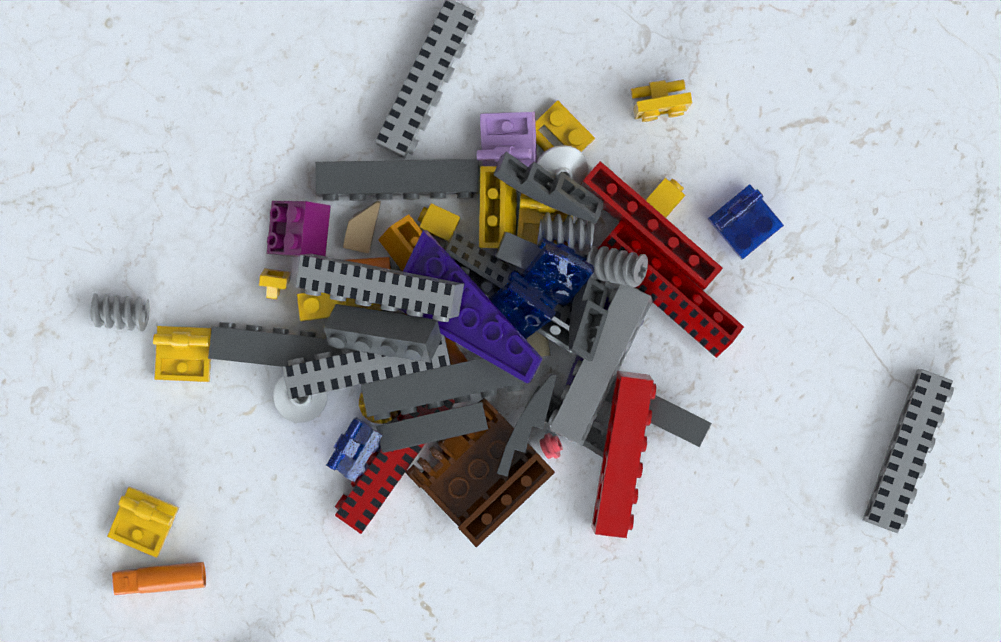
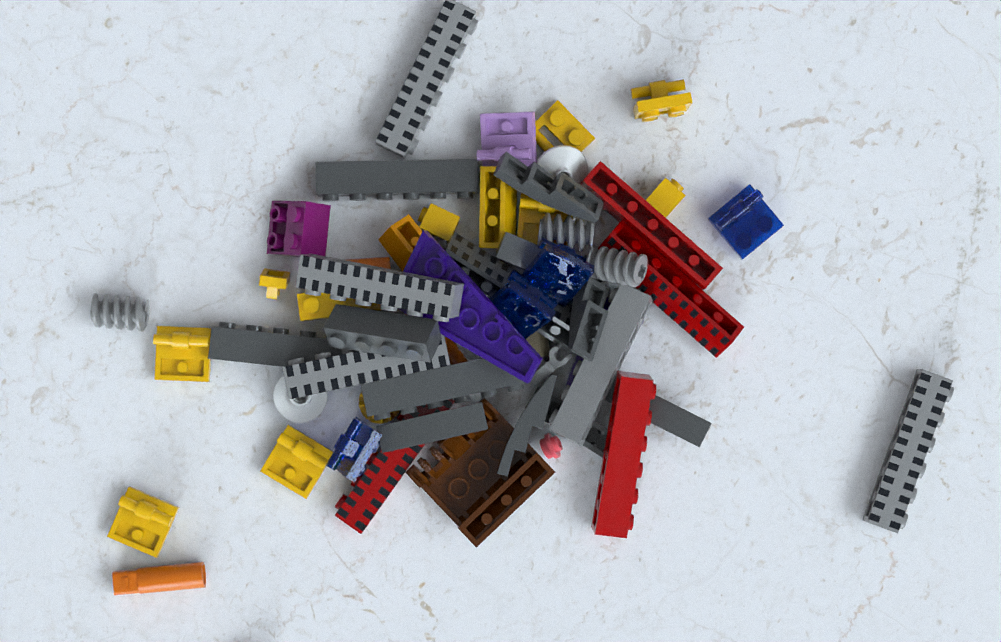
tan slope [343,200,381,254] -> none
none -> yellow plate [260,425,335,499]
none -> light grey plate [530,343,572,387]

